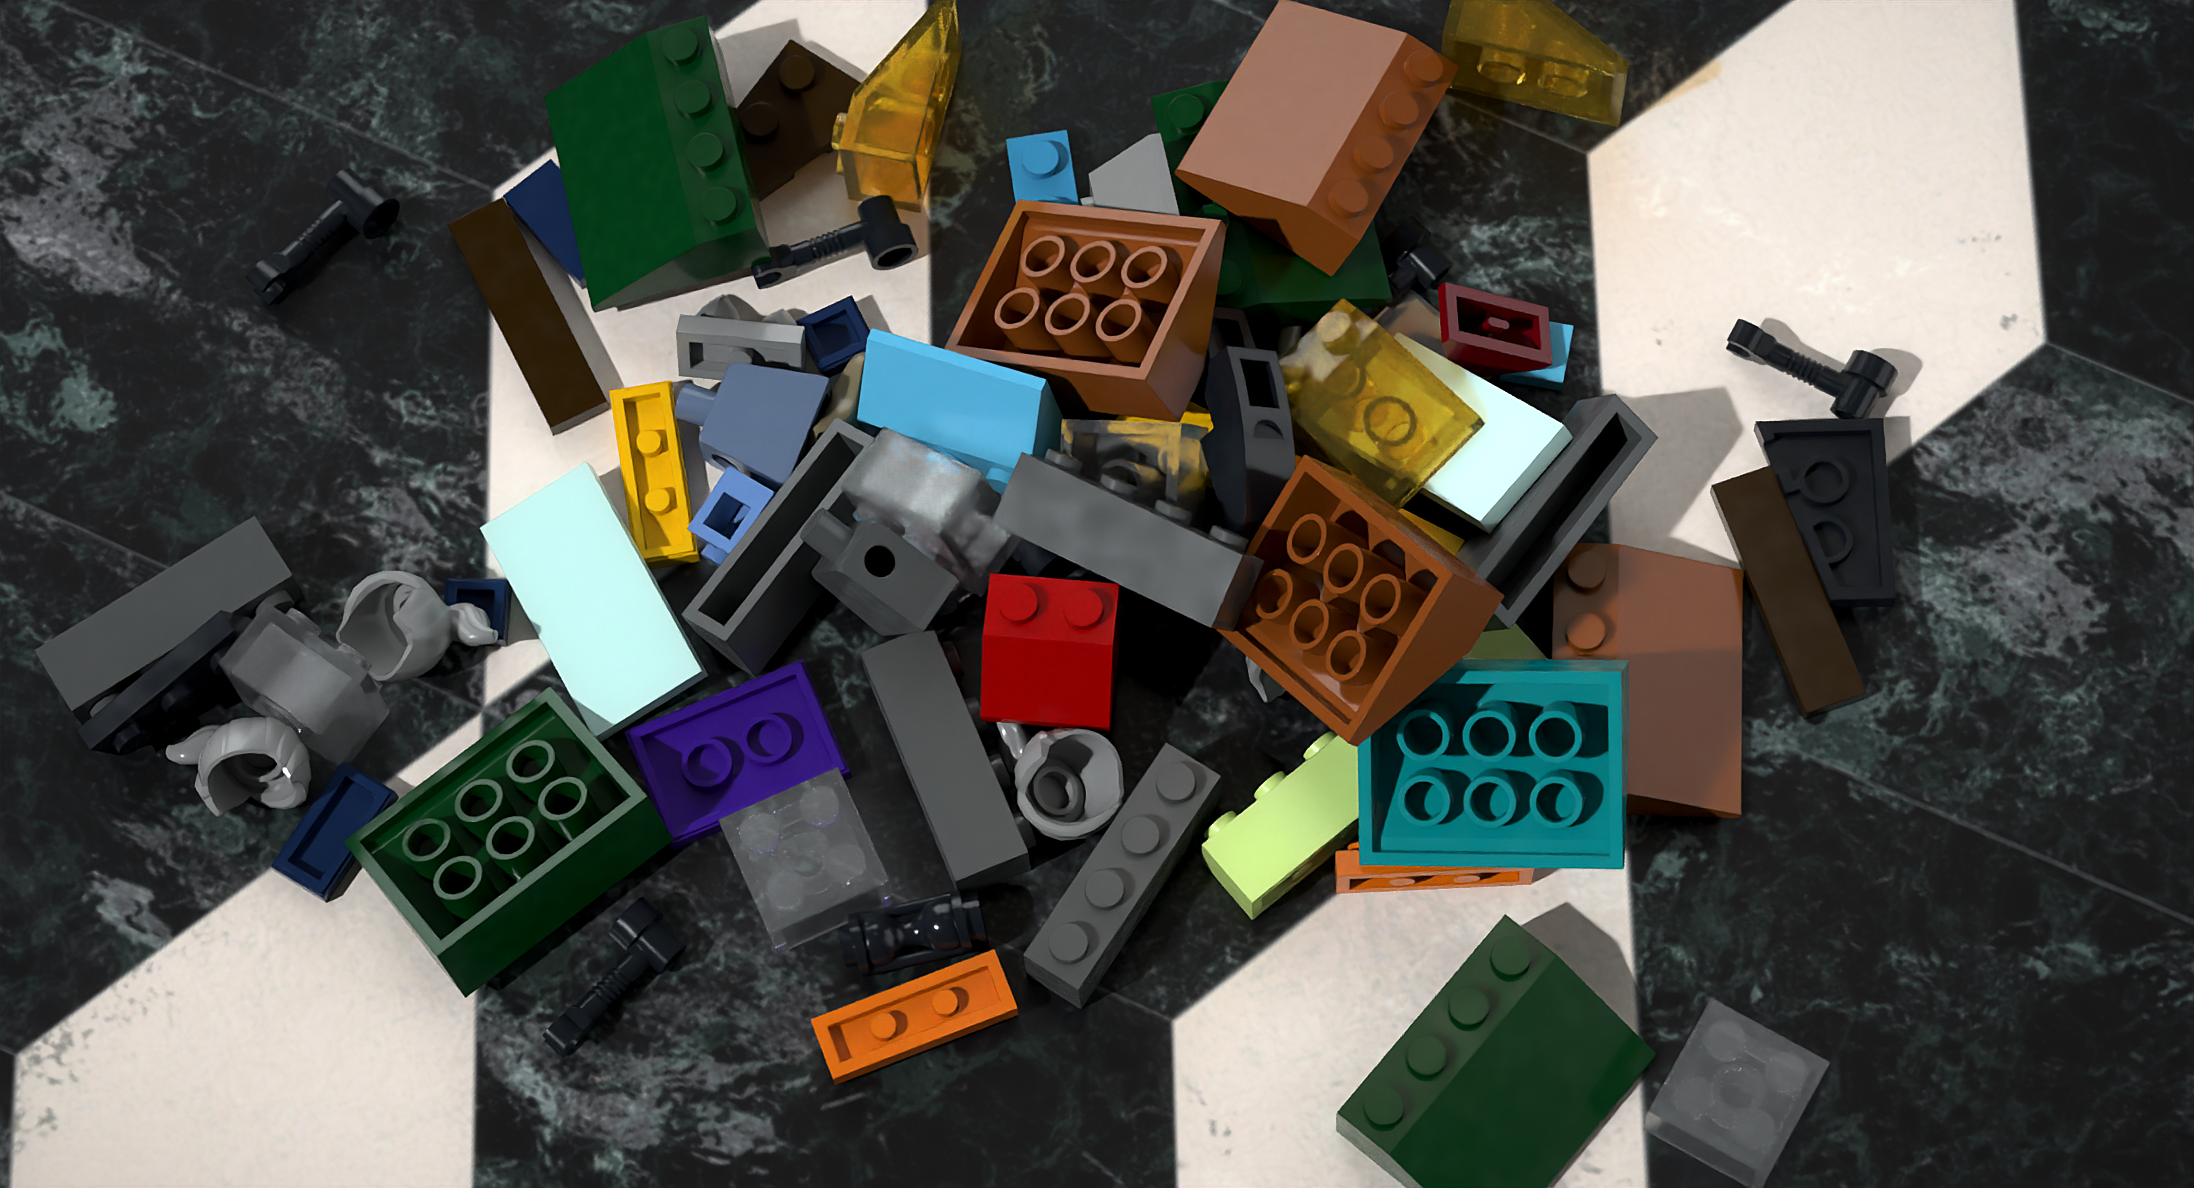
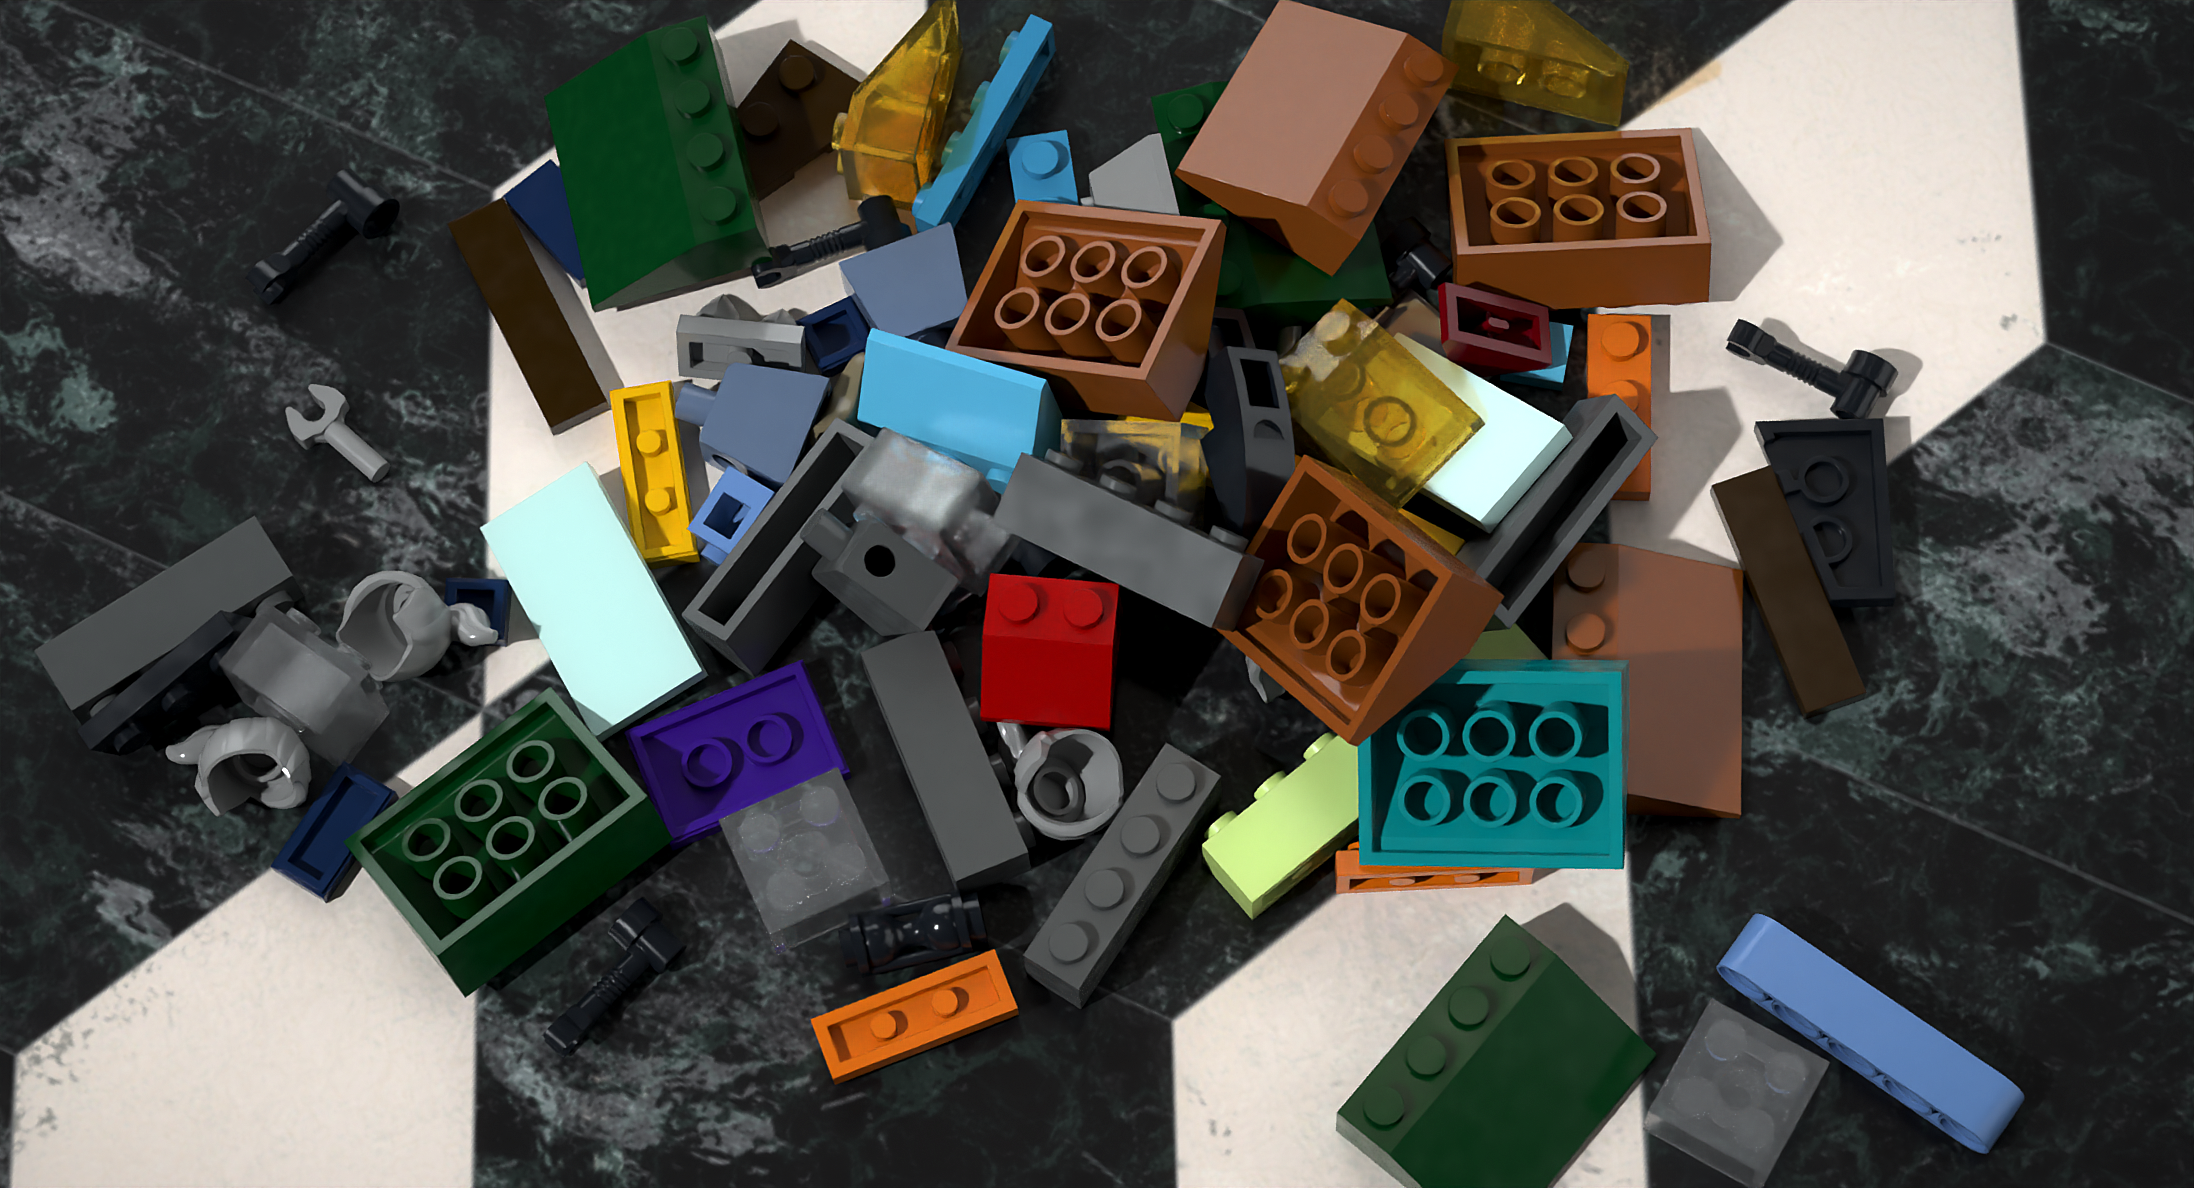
none -> light grey bar [285,384,390,482]
none -> sand blue torso [838,222,968,349]
none -> dark azure plate [912,14,1056,233]
none -> dark orange slope [1444,128,1712,311]
none -> orange plate [1586,314,1651,501]
none -> medium blue beam [1716,913,2025,1154]

